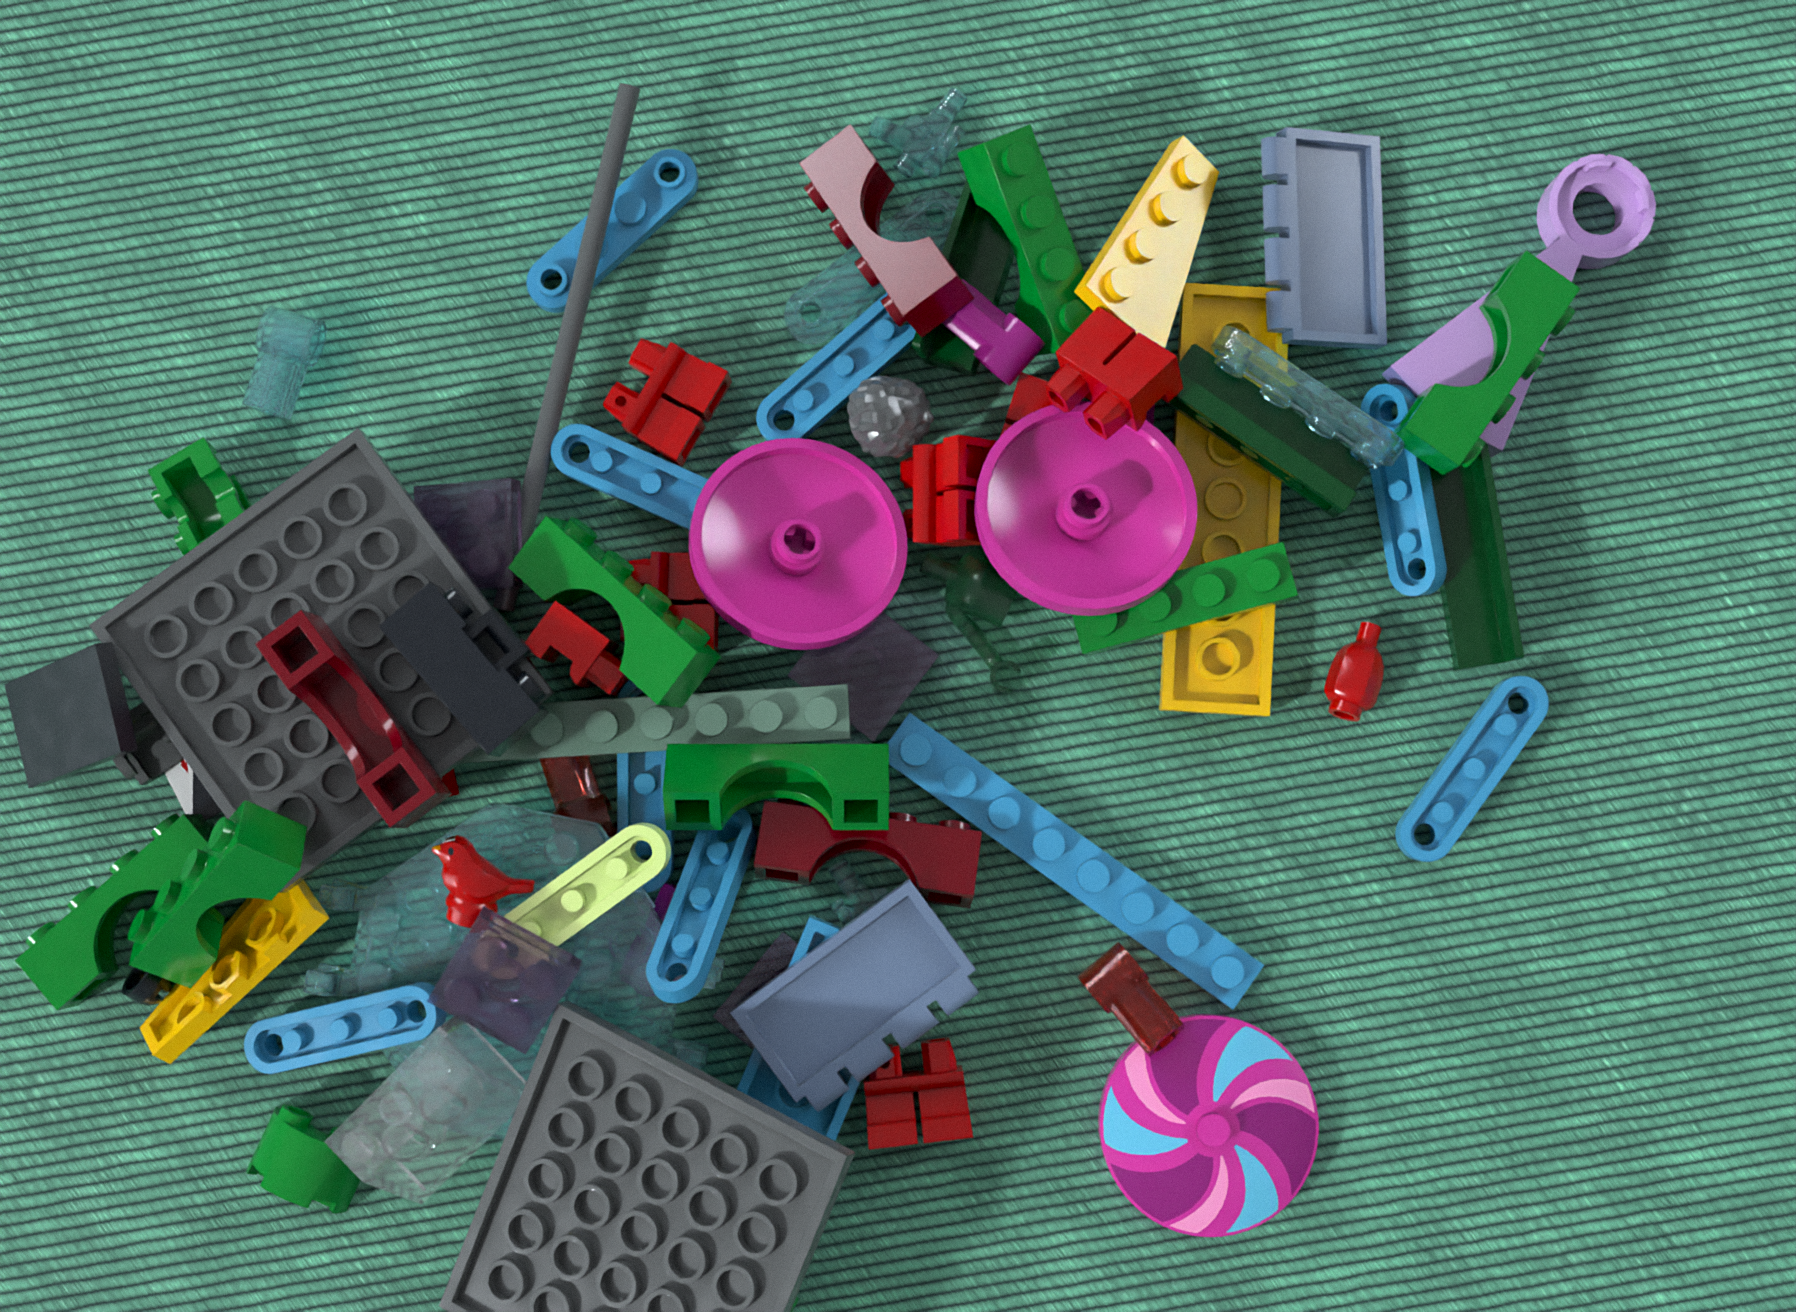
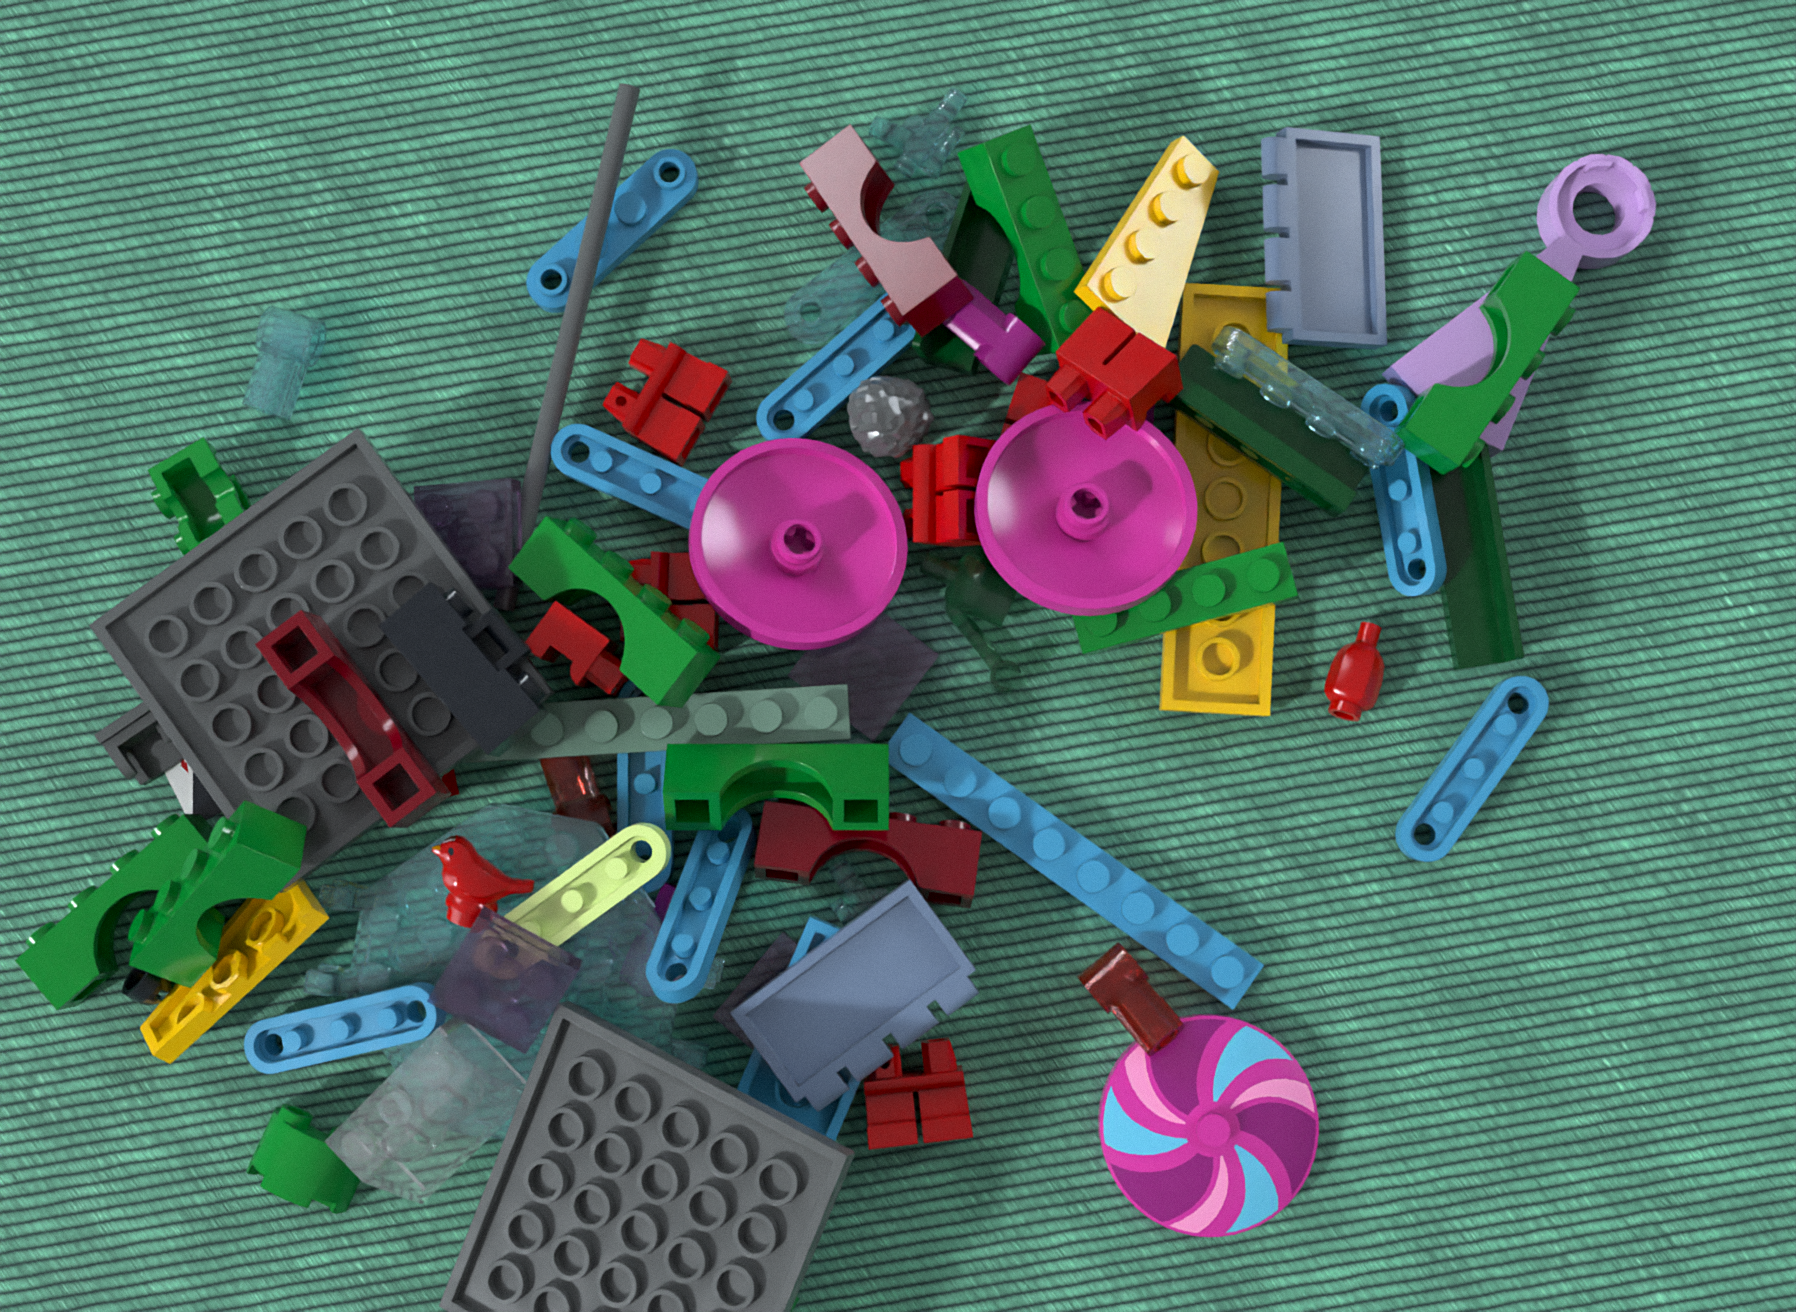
black tile [4,642,138,788] -> none

